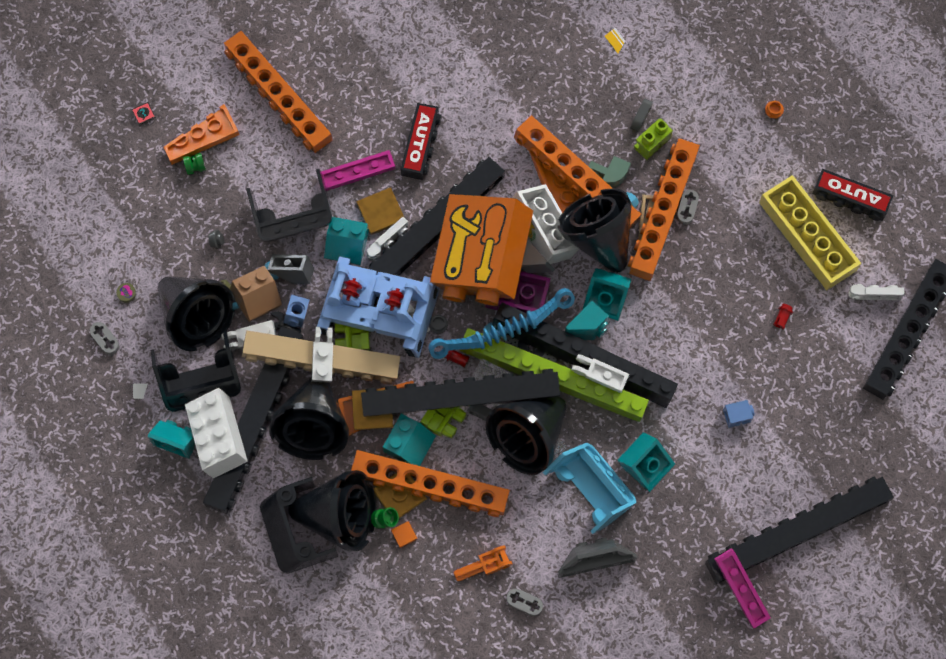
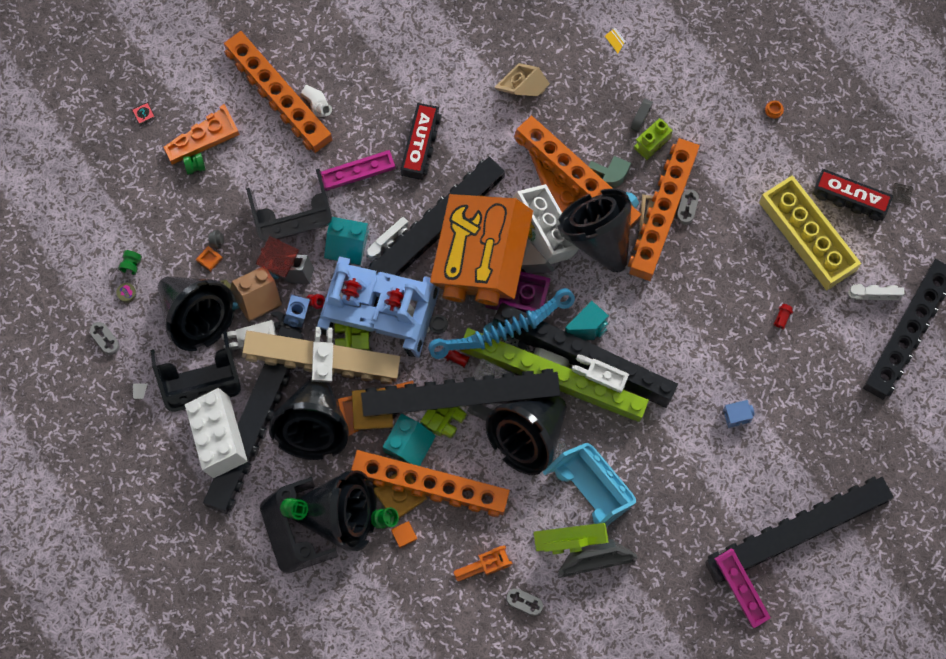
teal slope [147,420,195,459] -> none
pearl gold tile [356,187,405,235] -> none
teal slope [582,268,632,321] -> none
teal slope [618,432,675,492] -> none
none -> green wheel [118,250,142,275]
none -> orange tile [196,246,223,272]
none -> clear red piece [256,236,299,278]
none -> green wheel [280,498,308,520]
none -> white arm [301,85,332,117]
none -> red pin [306,294,325,309]
none -> tan slope [495,63,550,96]
none -> light grey beam [533,348,569,367]
none -> lime bracket [533,523,609,555]
none -> clear smoke tile [892,183,913,205]

